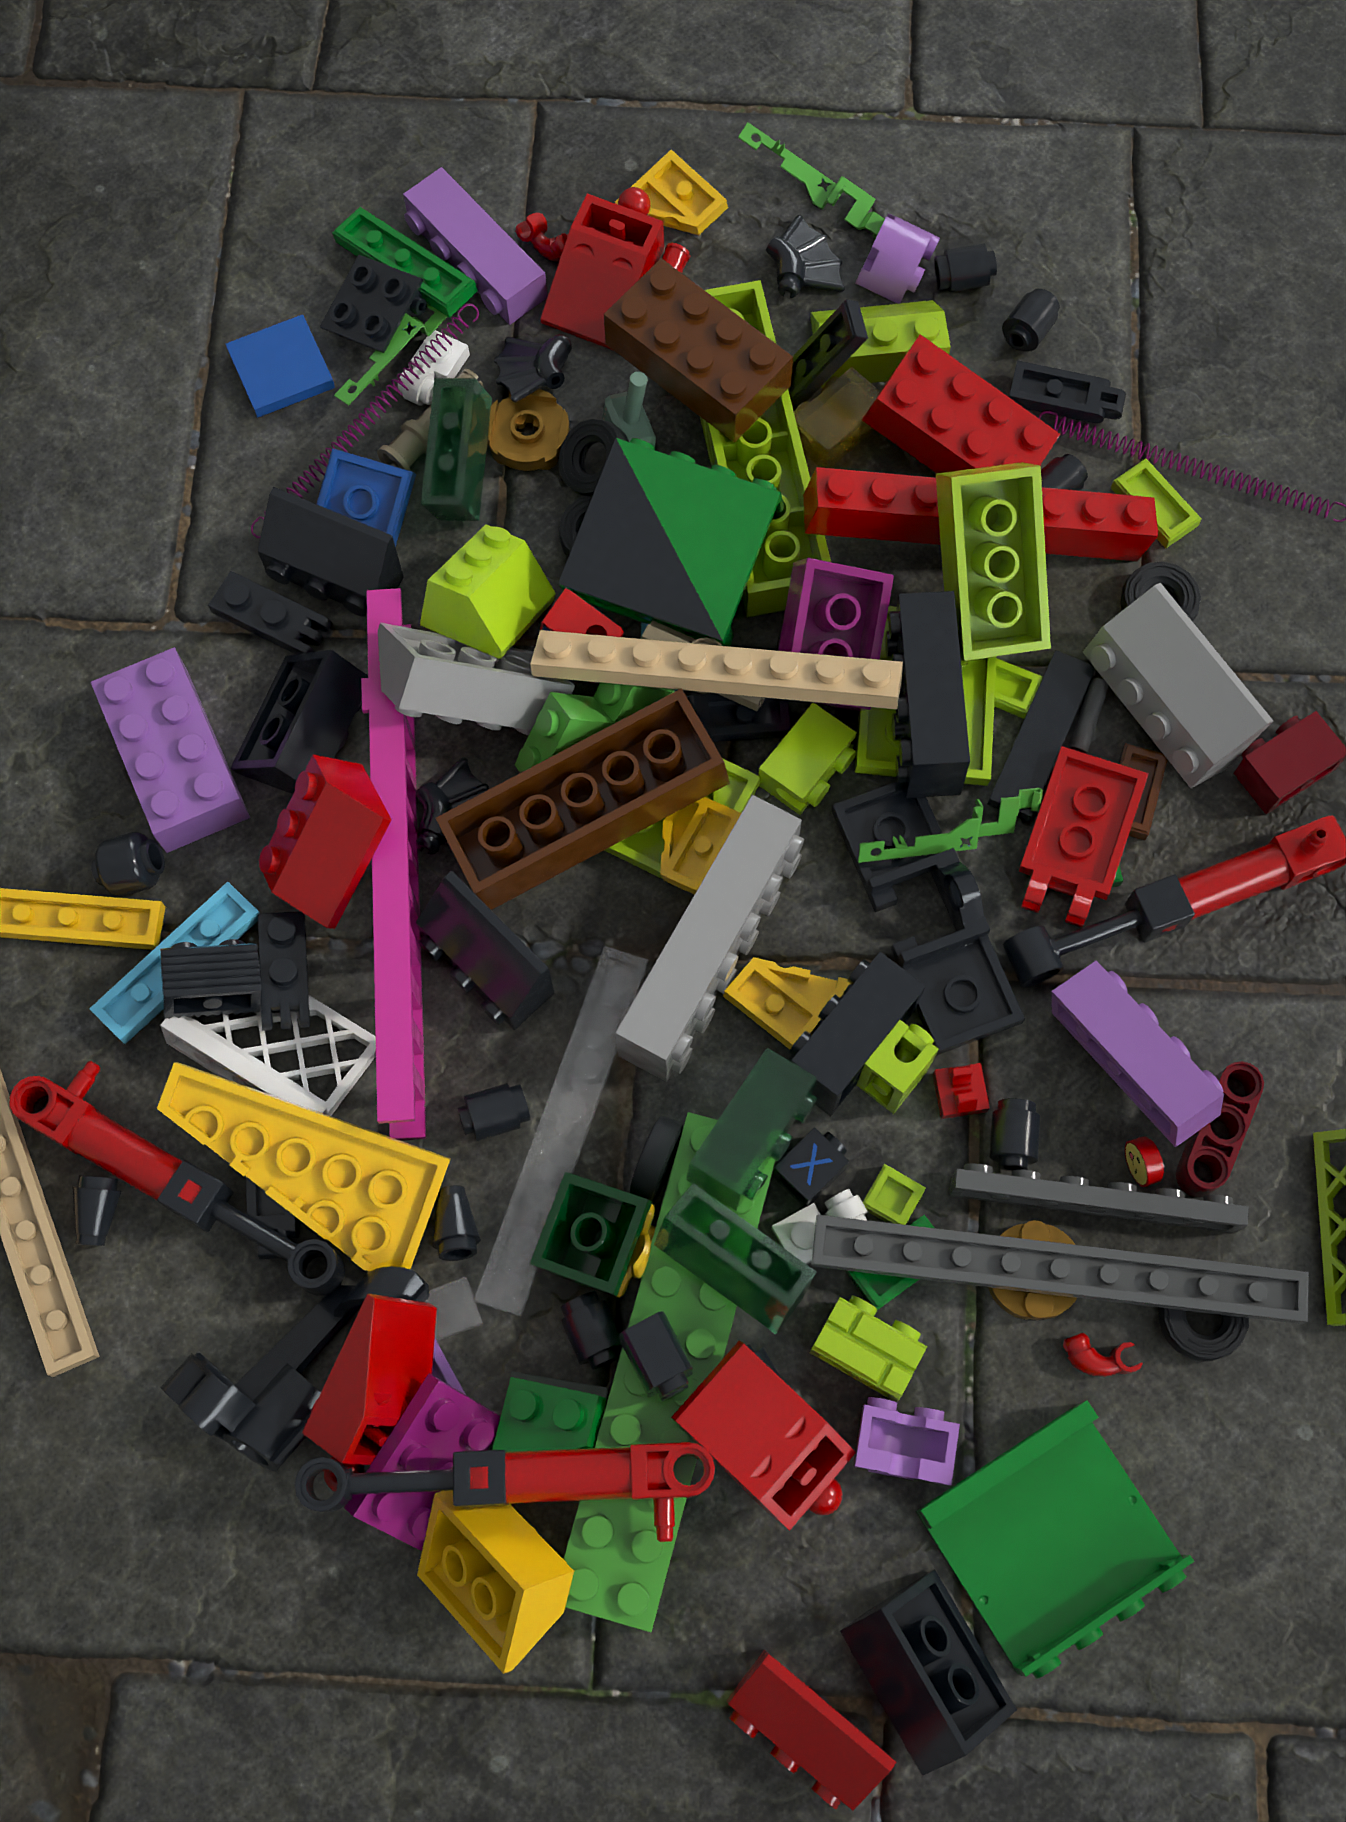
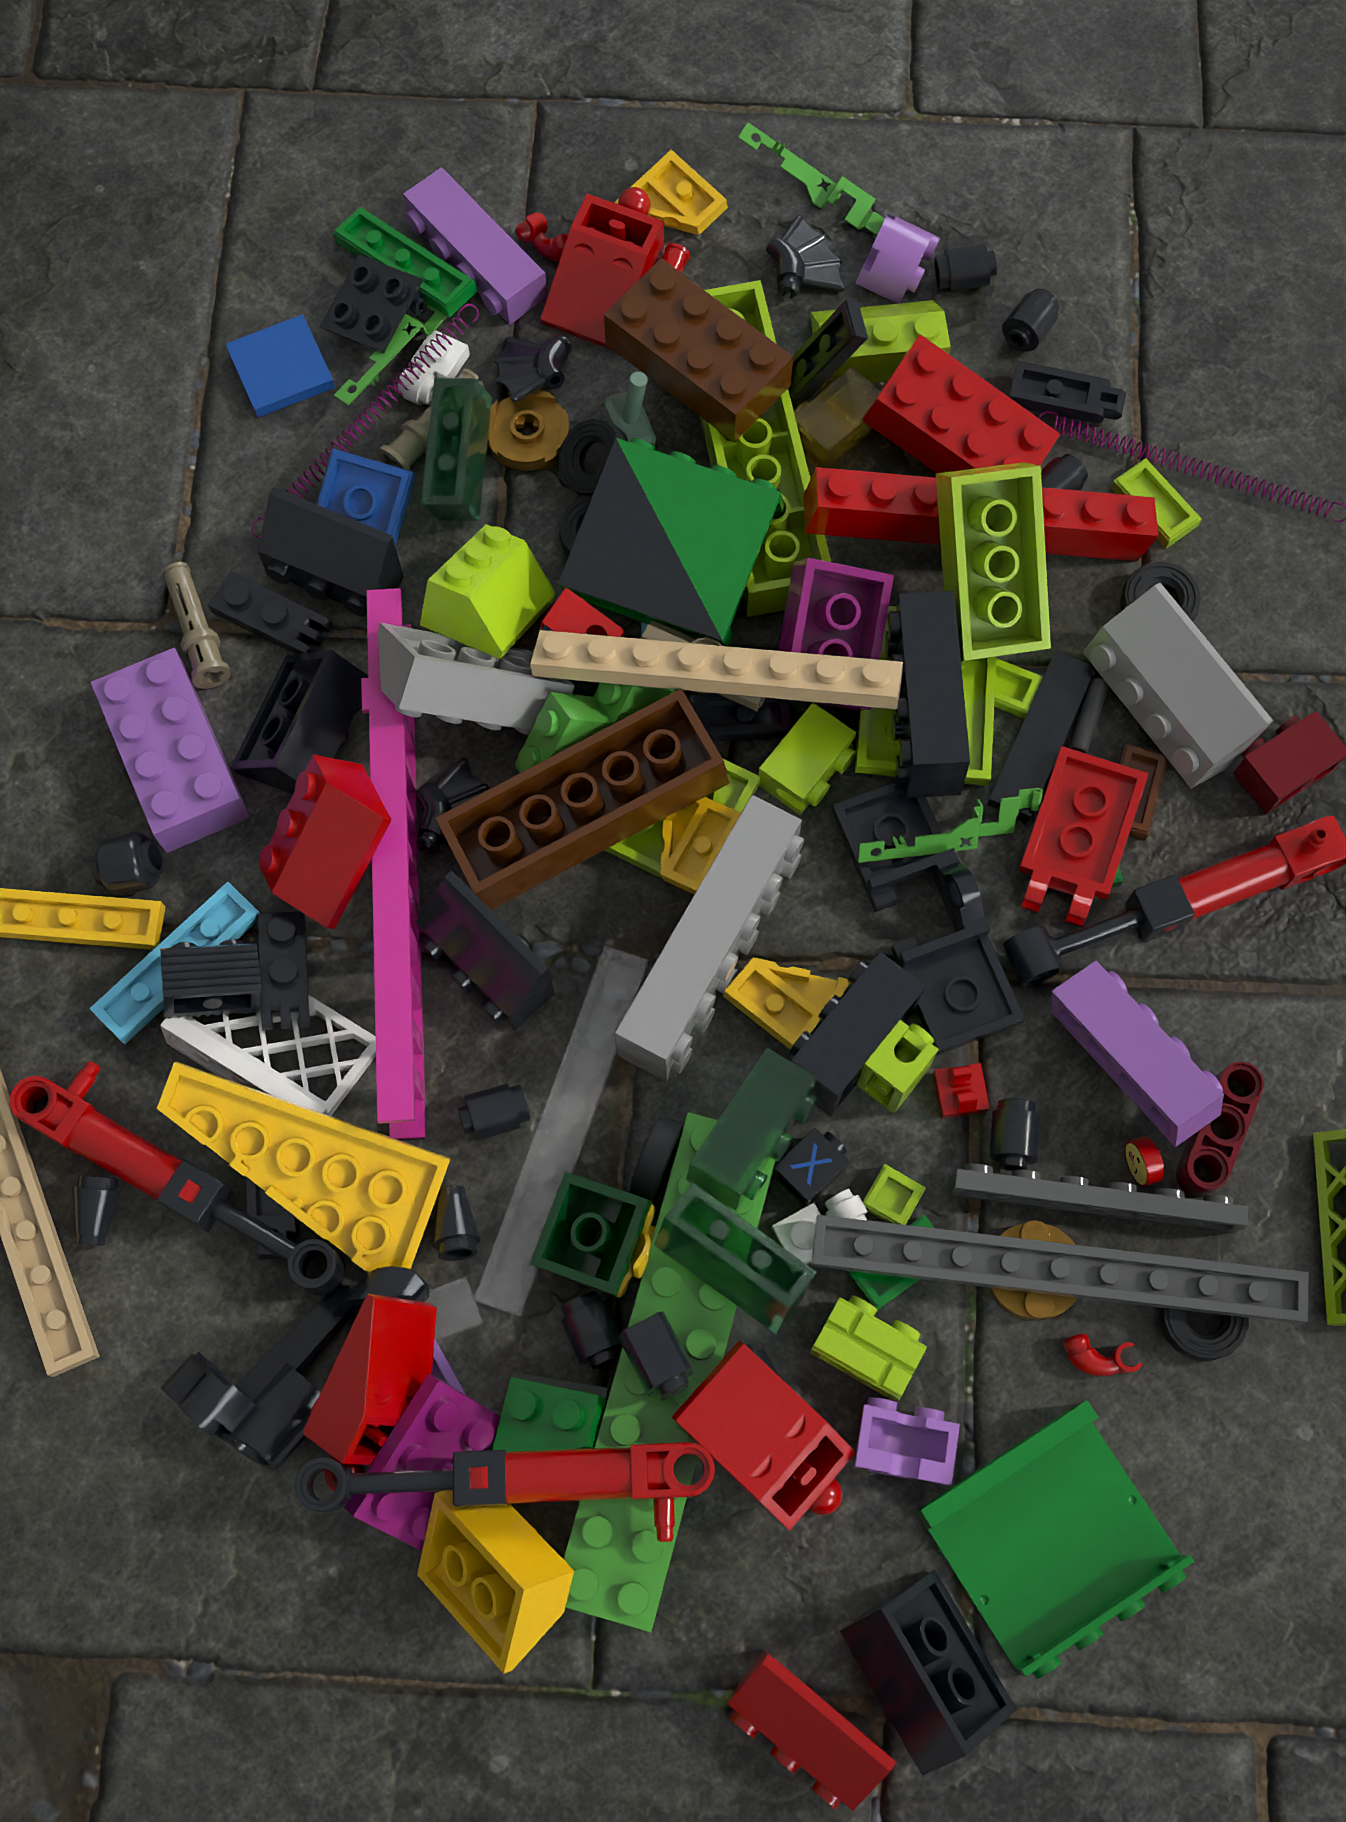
none -> dark tan pin [162,562,231,689]

